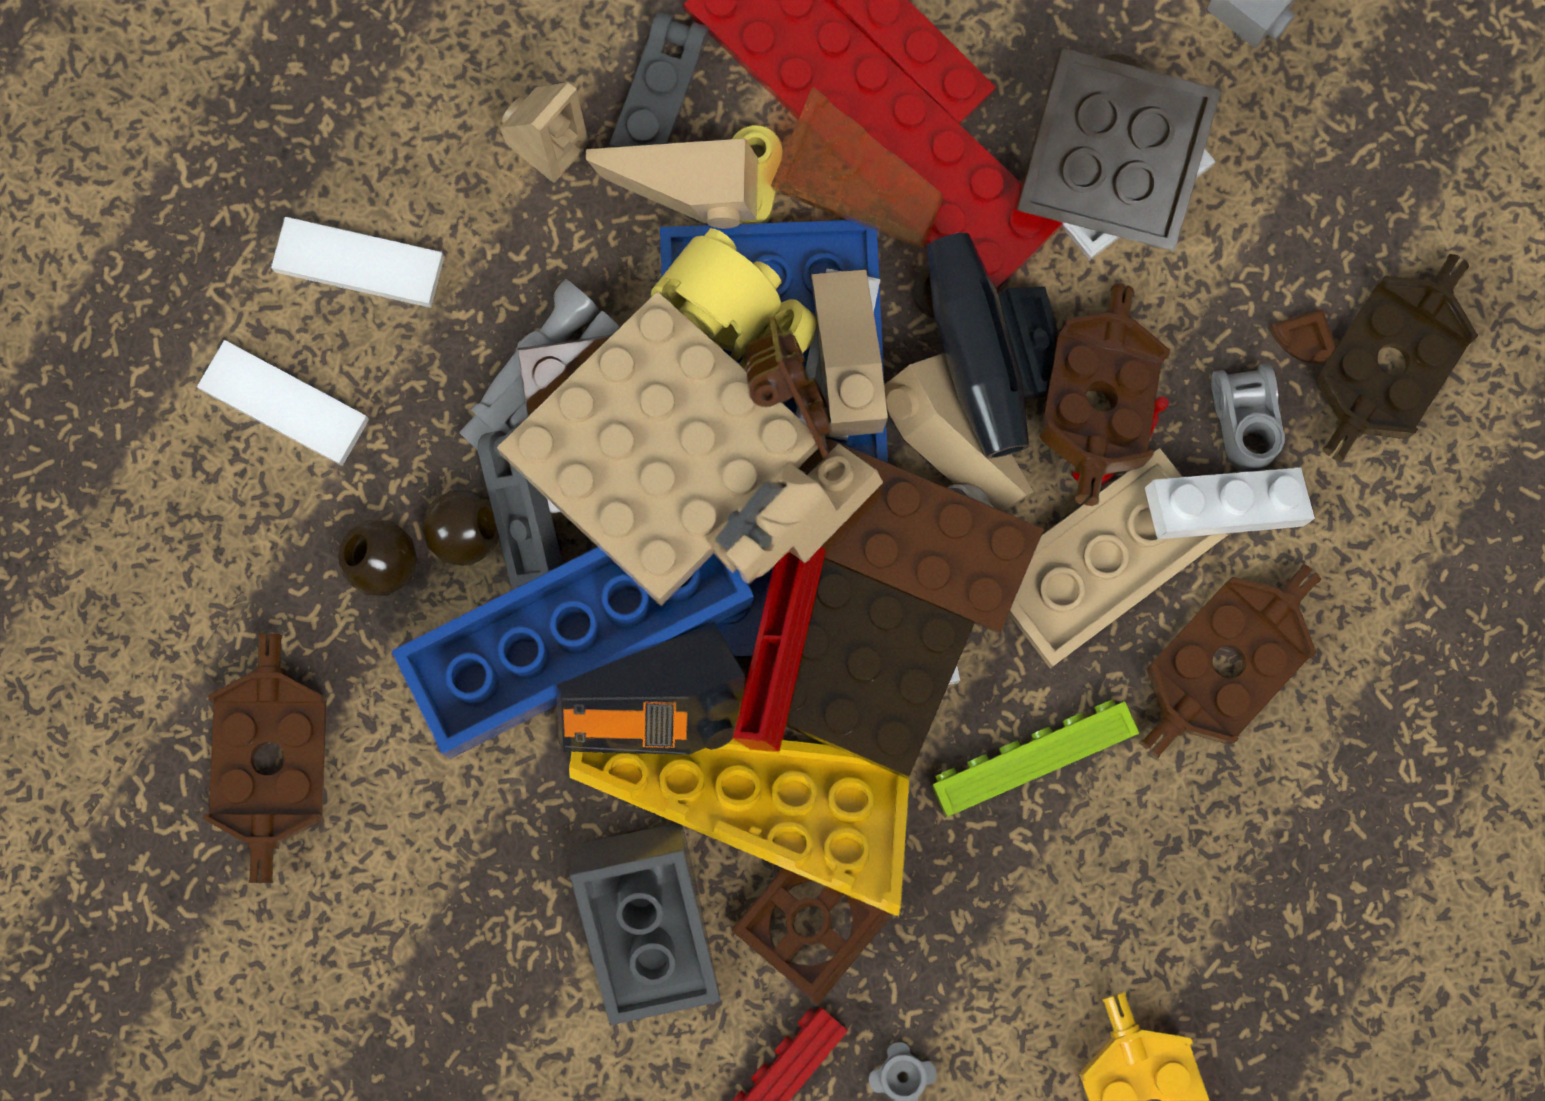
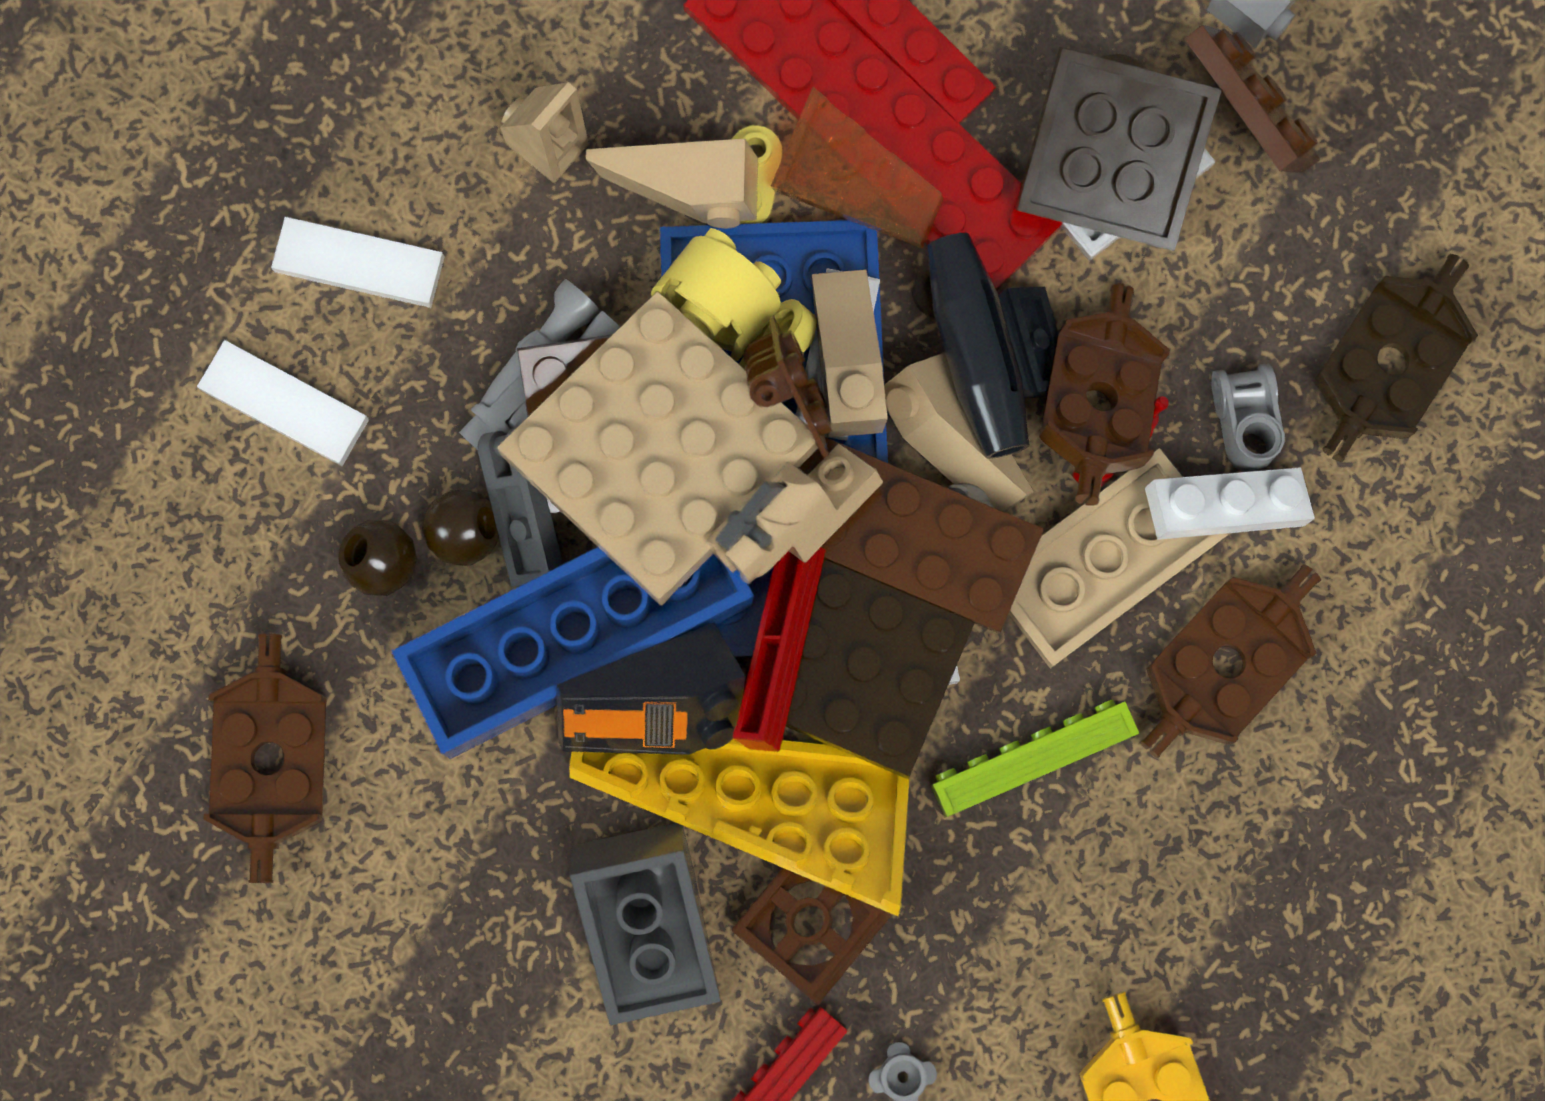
dark grey plate [609,10,709,148] -> none
reddish brown tile [1269,309,1336,365] -> none
none -> reddish brown plate [1185,25,1320,173]

